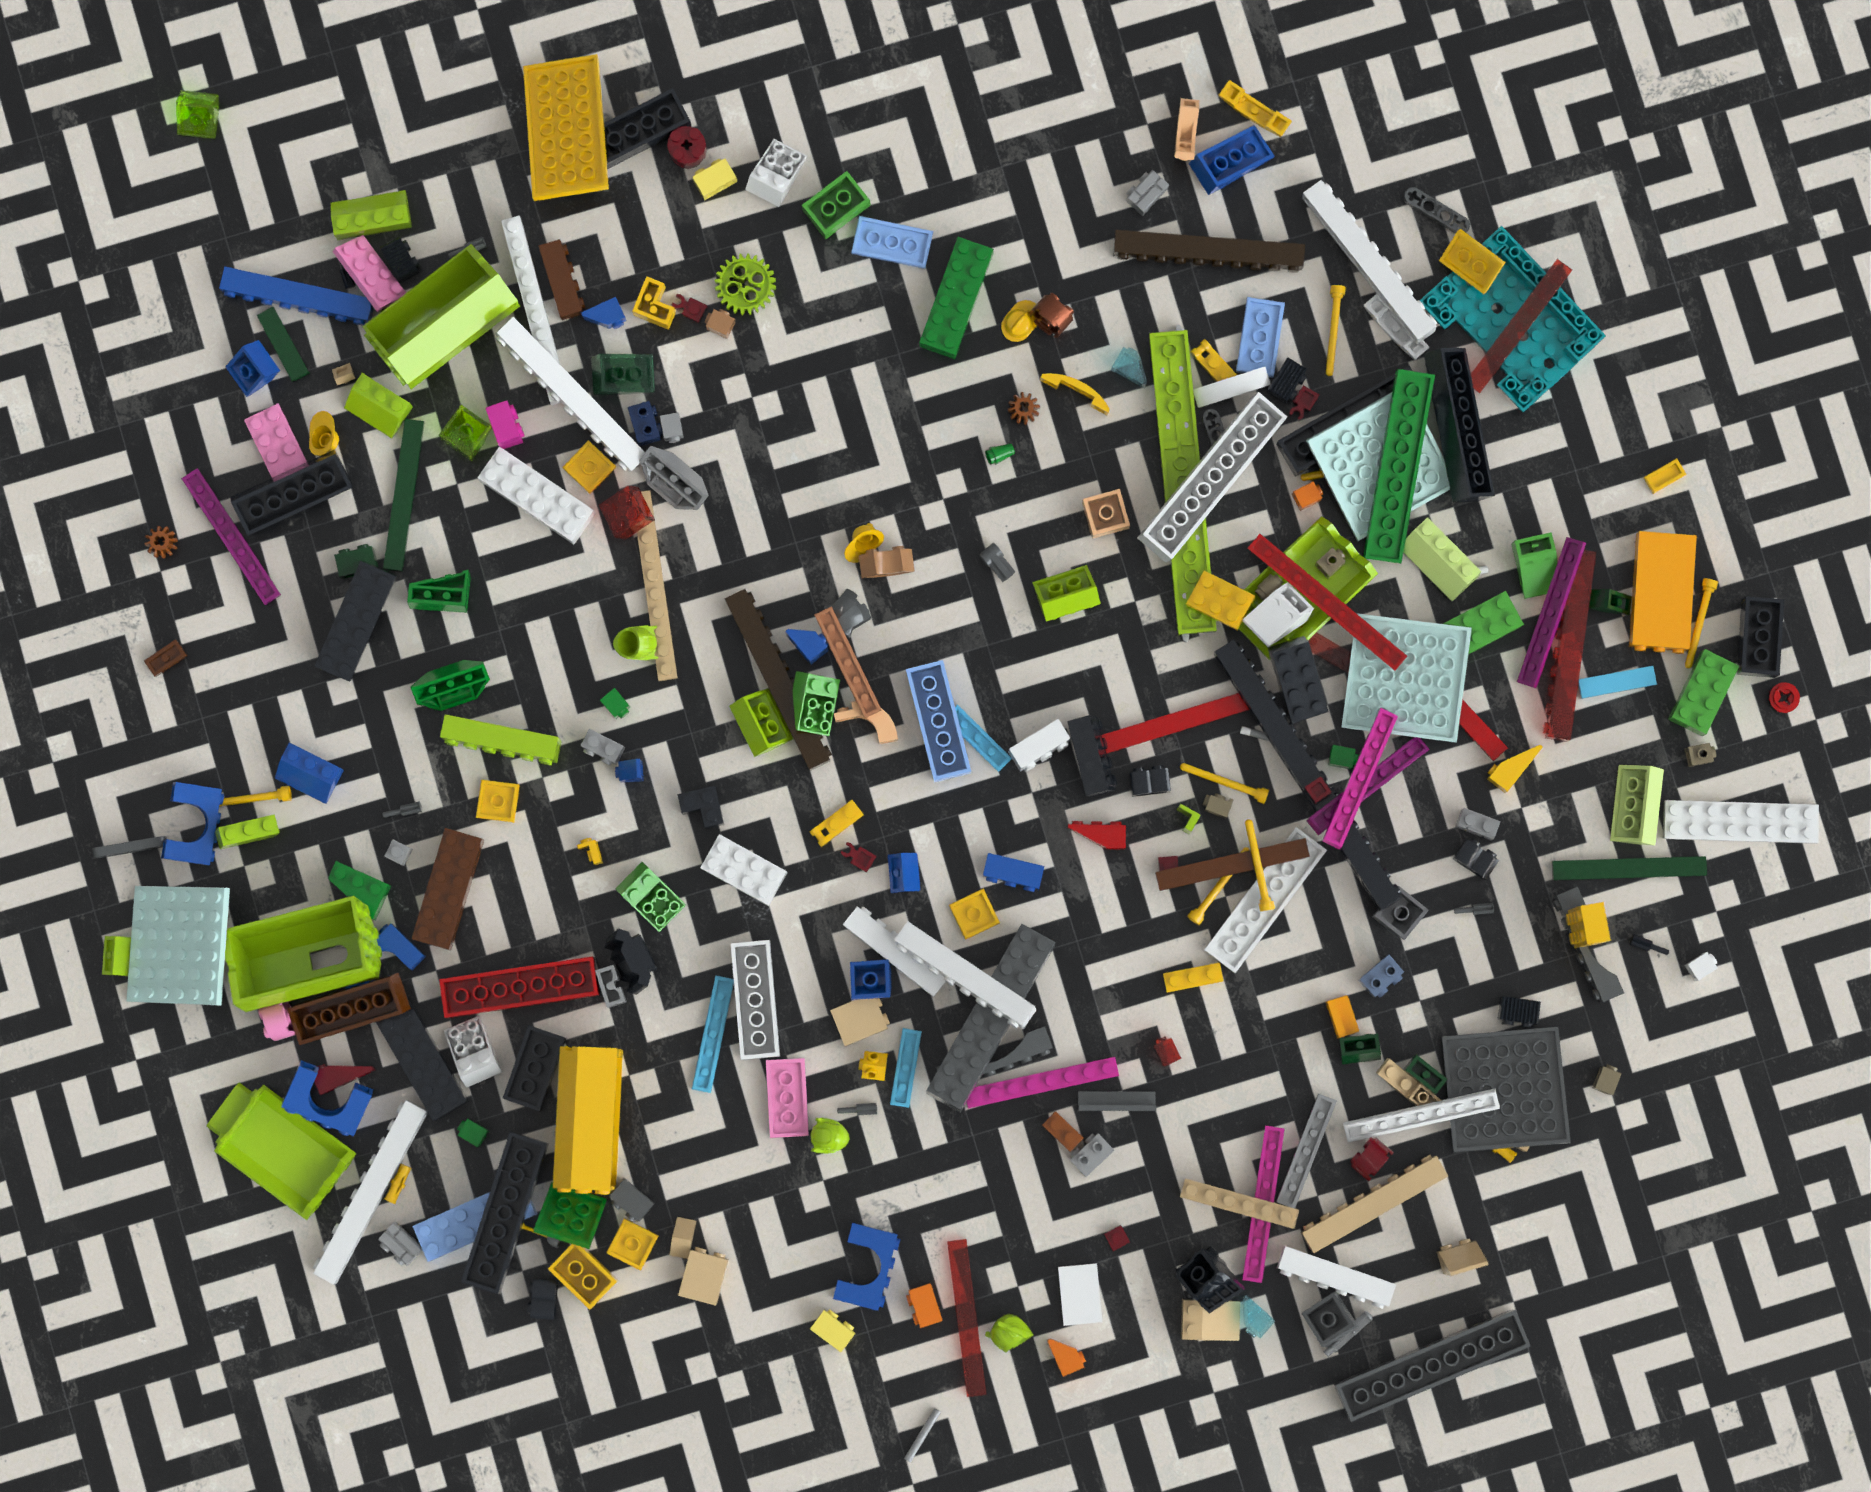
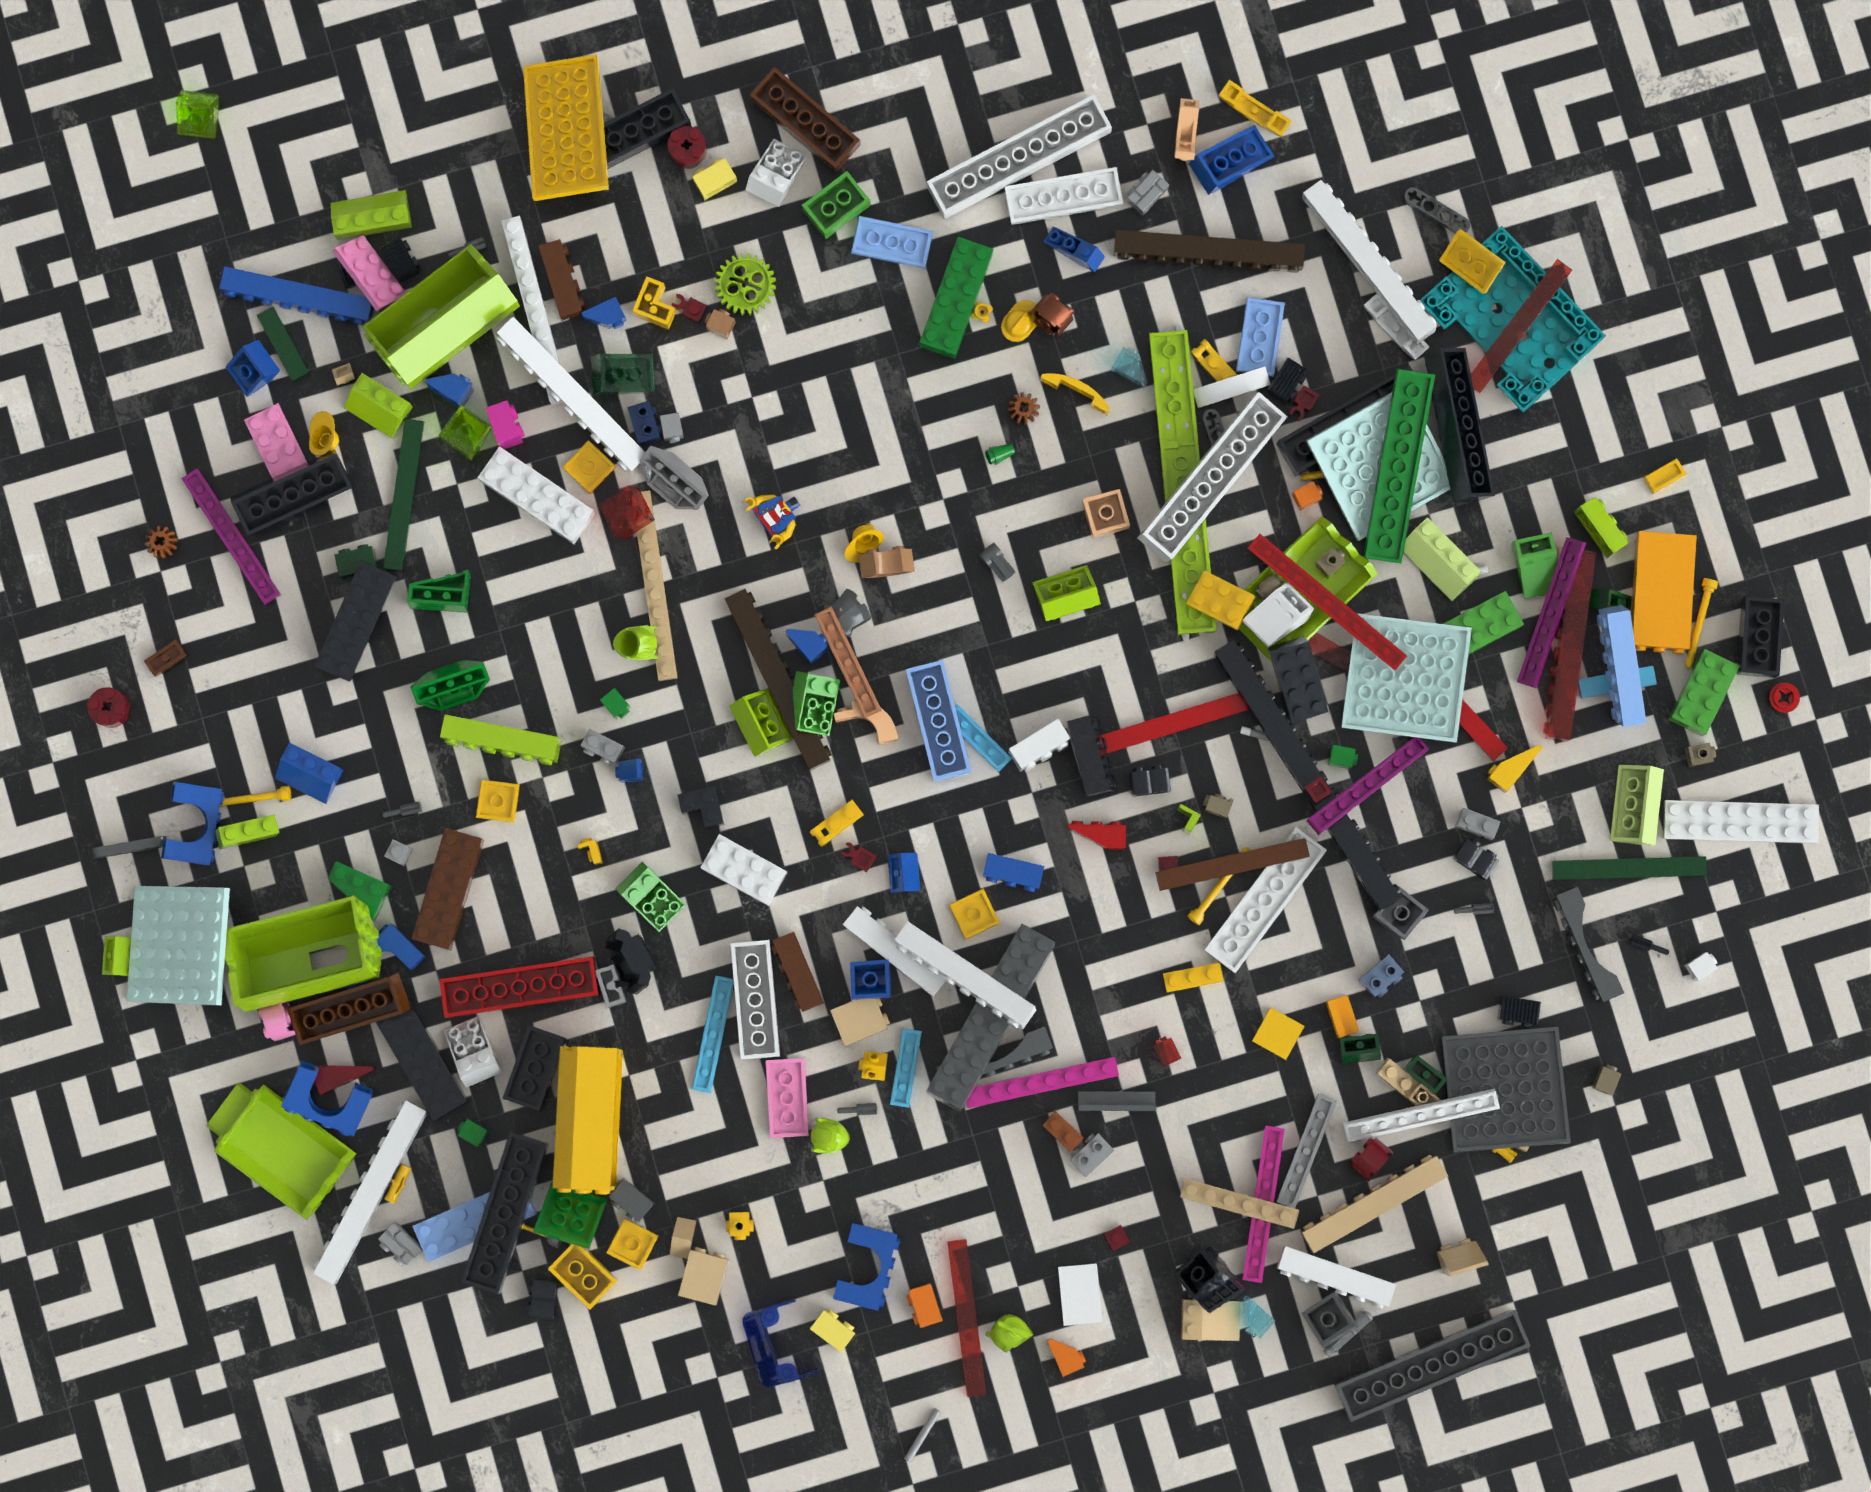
yellow piece [1180,763,1269,804] -> none
yellow piece [1245,819,1275,912] -> none
dark pink plate [1322,708,1398,850] -> none
yellow piece [1326,285,1346,376] -> none
yellow brick [1566,902,1611,948] -> none
none -> dark red brick [87,687,130,728]
none -> blue slope [425,374,474,410]
none -> yellow brick [726,1212,754,1240]
none -> torso [742,495,800,549]
none -> clear blue windscreen [742,1297,819,1387]
none -> reddish brown brick [750,67,861,173]
none -> reddish brown brick [771,932,824,1012]
none -> white brick [927,94,1112,220]
none -> yellow plate [971,302,993,323]
none -> white plate [1005,167,1123,225]
none -> blue slope [1043,226,1105,272]
none -> yellow tile [1252,1007,1304,1060]
none -> lime slope [1574,496,1628,559]
none -> light blue brick [1597,605,1646,727]

